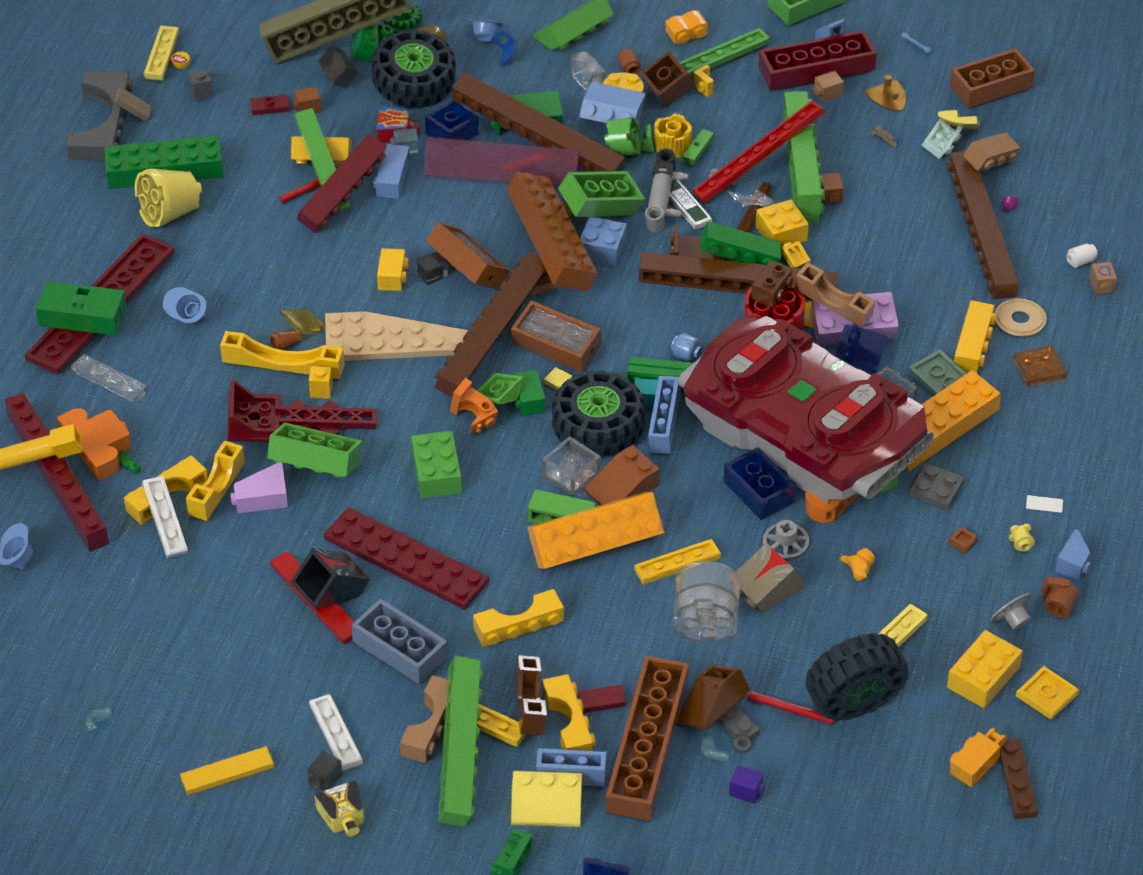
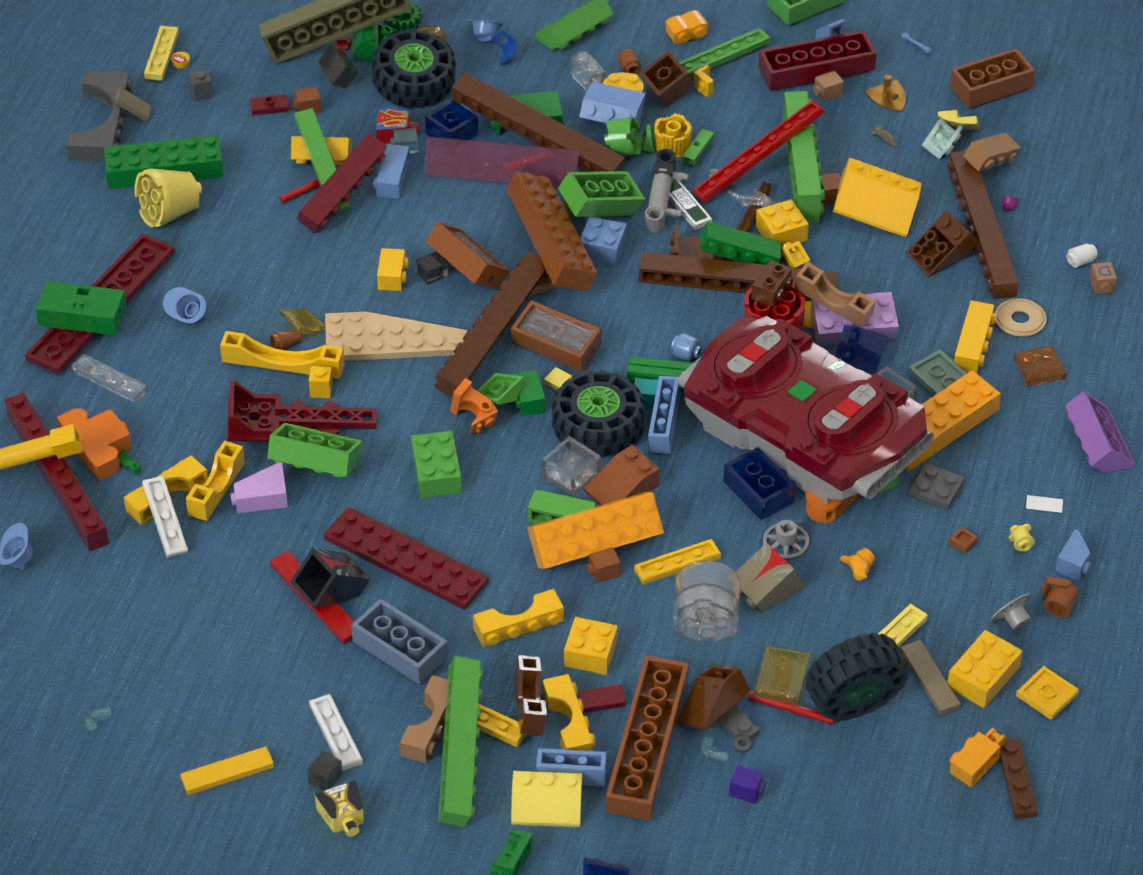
none -> red tile [333,37,351,56]
none -> yellow brick [564,617,618,675]
none -> dark orange brick [586,547,621,583]
none -> clear yellow tile [754,646,810,705]
none -> yellow slope [833,157,922,237]
none -> dark tan tile [900,640,960,715]
none -> reddish brown slope [906,210,980,277]
none -> medium lavender slope [1065,391,1136,473]

